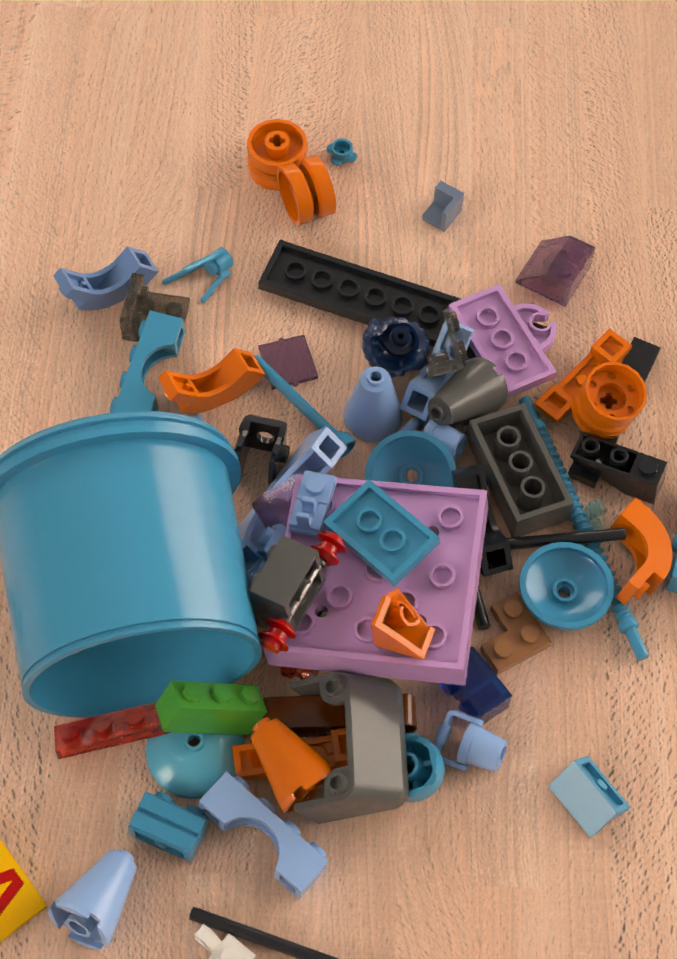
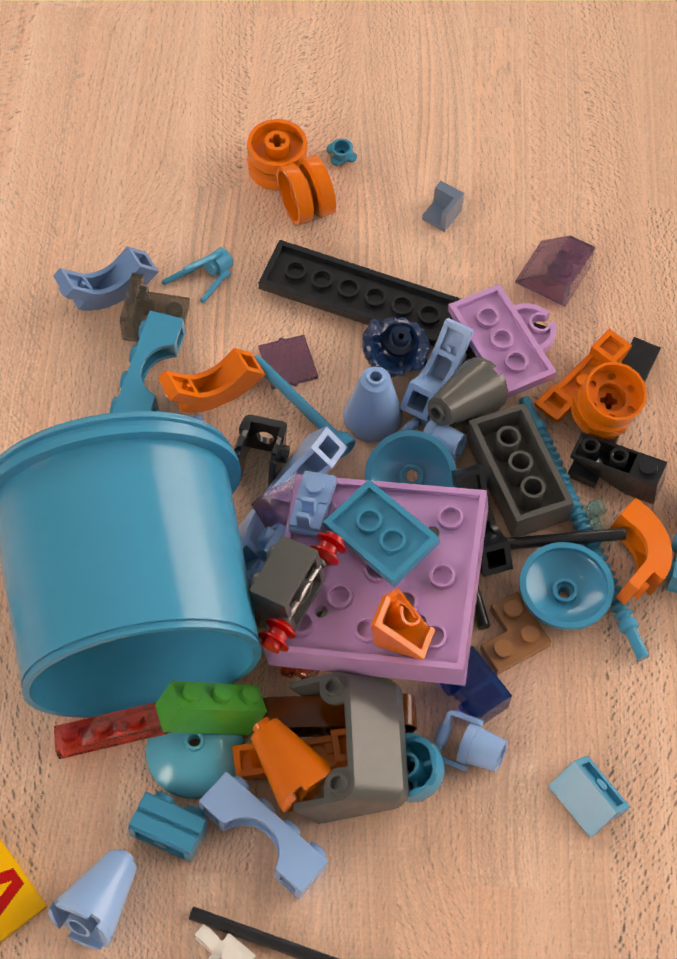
clear smoke bracket [425,306,468,378] -> none

